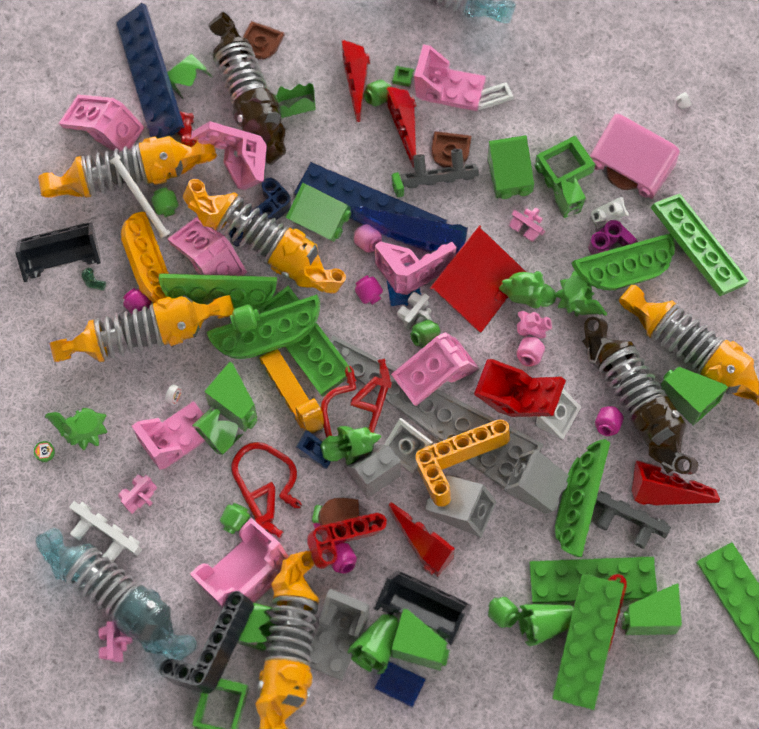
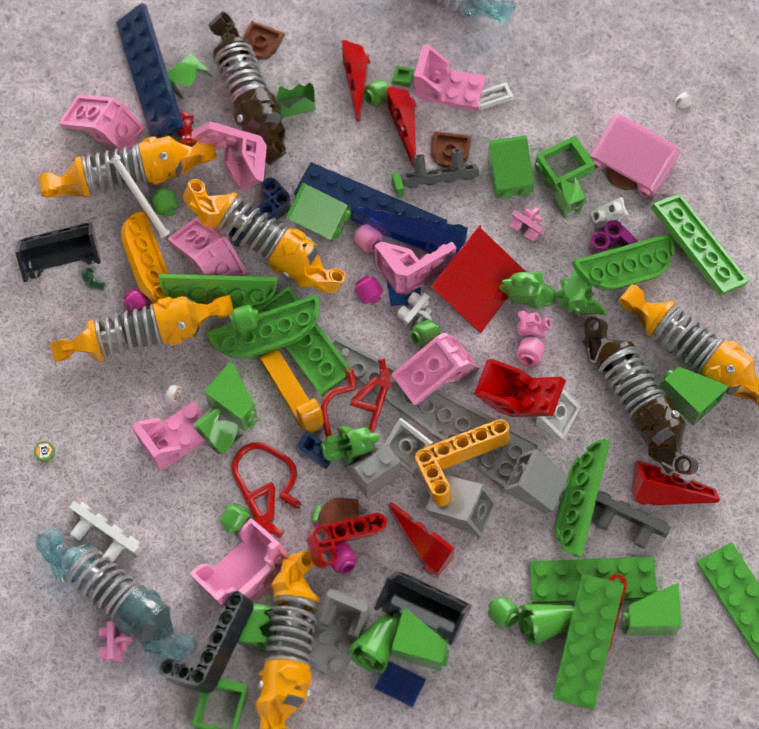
bright green head [45,408,108,450] -> none
bright pink hips [118,475,157,514] -> none
dark pink head [595,406,624,436] -> none

